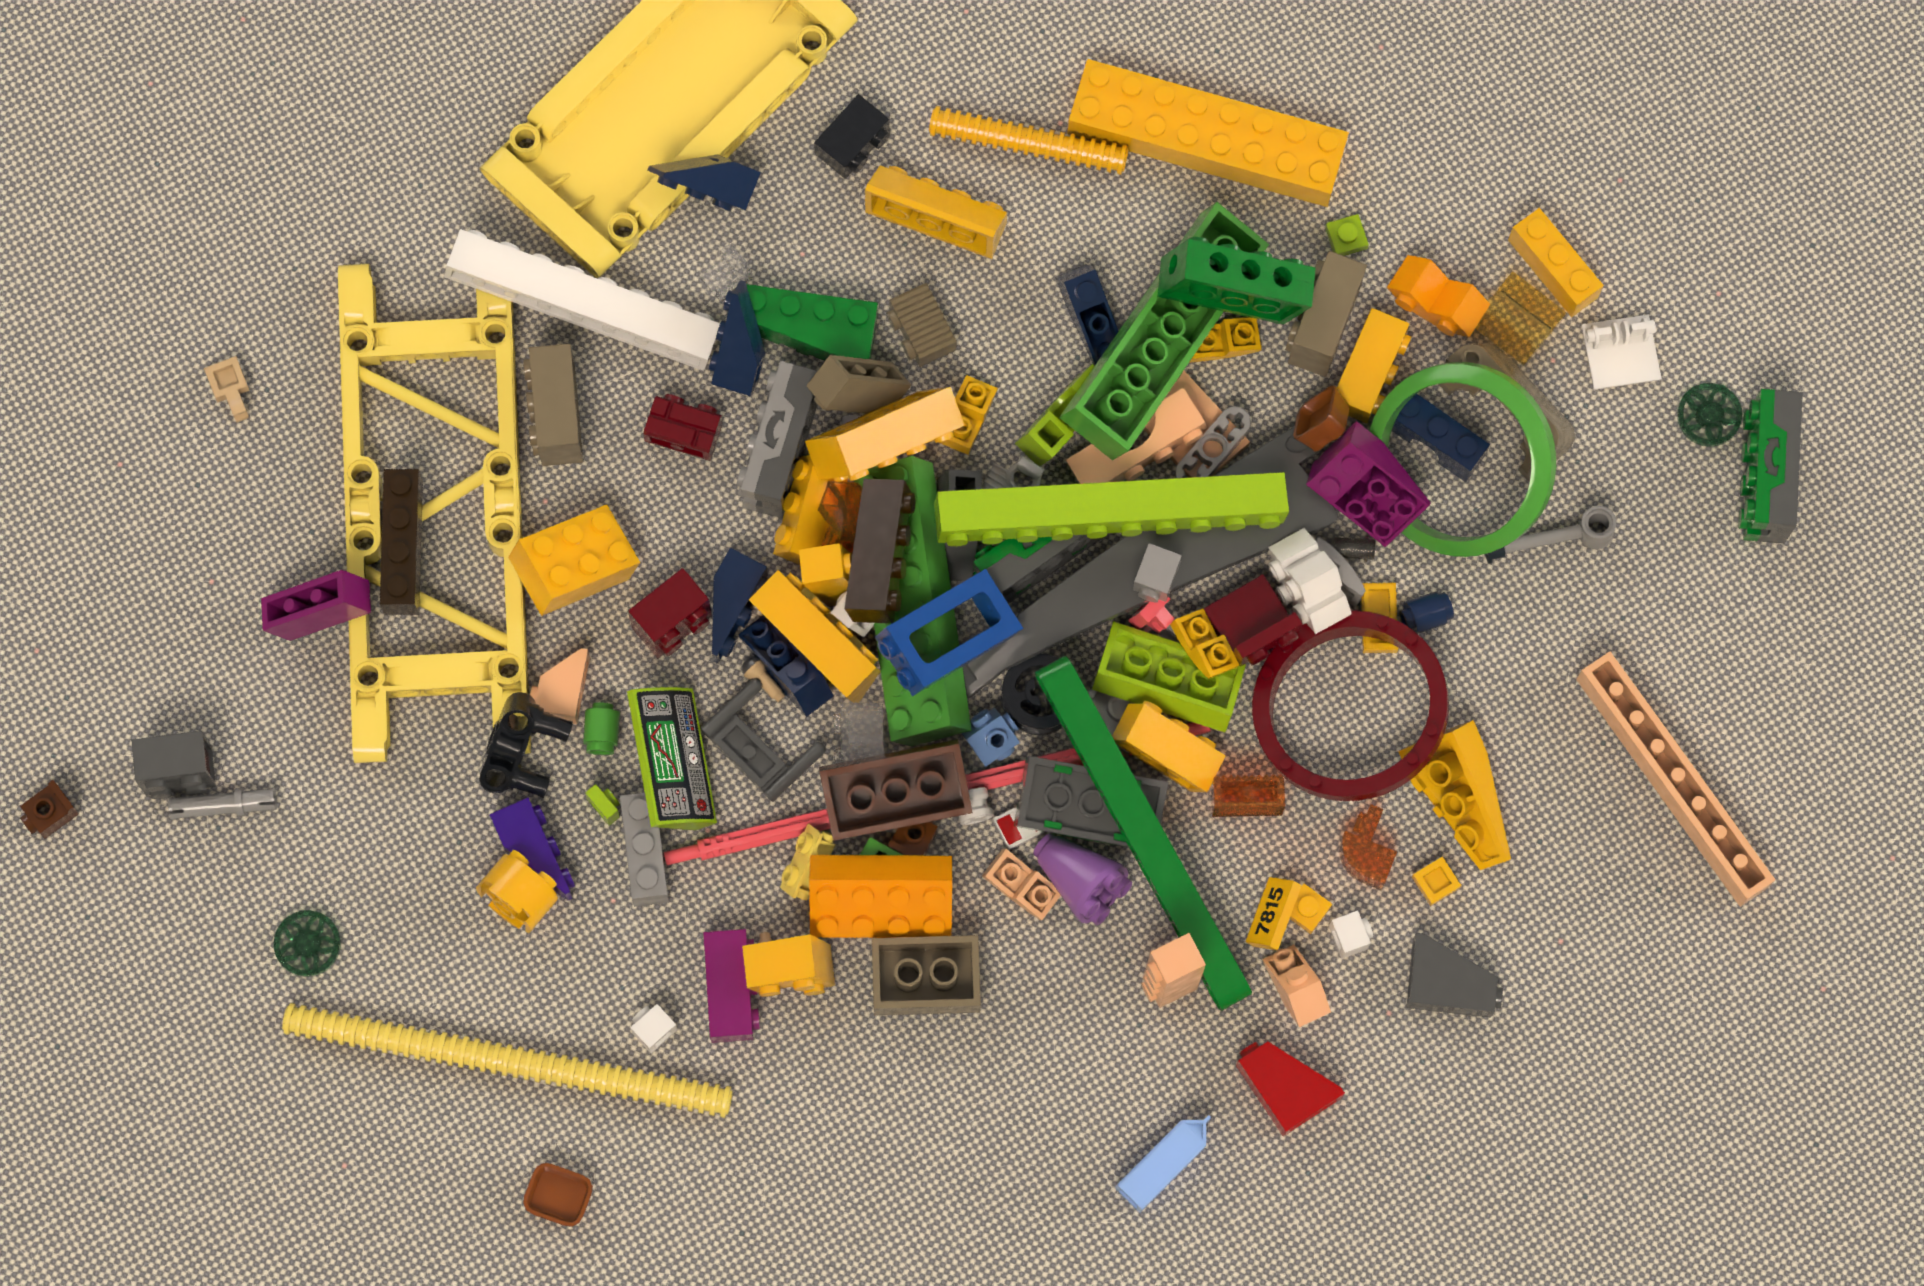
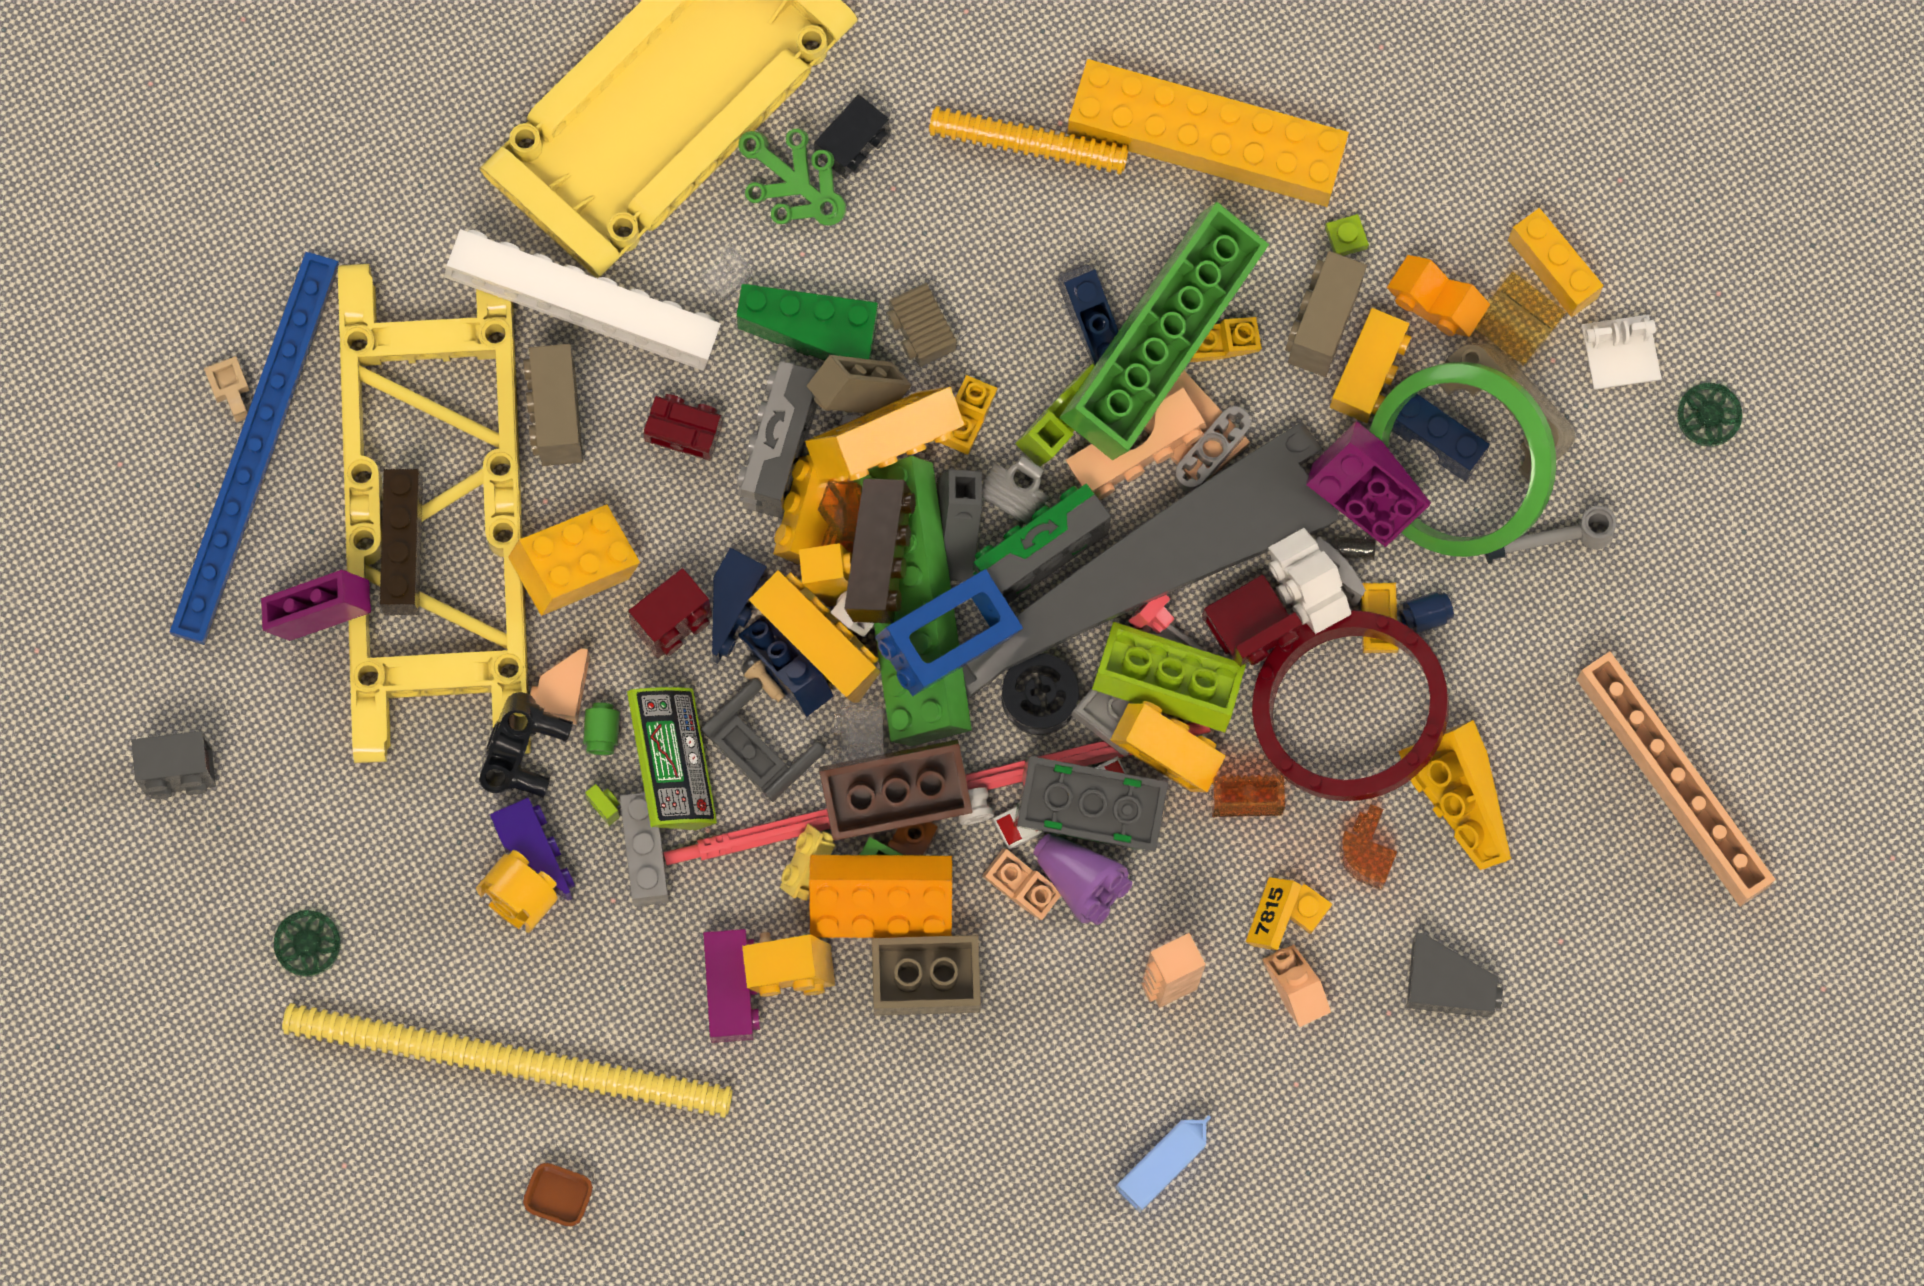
reddish brown brick [20,780,79,839] -> none
light grey pin [168,788,277,820] -> none
white plate [630,1004,677,1053] -> none
dark blue slope [647,154,761,212] -> none
dark blue slope [709,280,765,396] -> none
yellow slope [865,165,1007,259] -> none
lime brick [934,472,1289,547] -> none
medium blue brick [961,708,1020,767] -> none
green beam [1034,655,1252,1012] -> none
light grey brick [1133,543,1182,603] -> none
green brick [1157,237,1316,325] -> none
yellow slope [1170,608,1239,679] -> none
red slope [1236,1041,1345,1137] -> none
dark orange piece [1293,386,1350,452] -> none
white plate [1329,910,1373,959] -> none
yellow plate [1412,856,1461,906] -> none
piece [1738,389,1803,544] -> none
none -> blue plate [169,251,339,645]
none -> bright green plant [739,129,846,226]

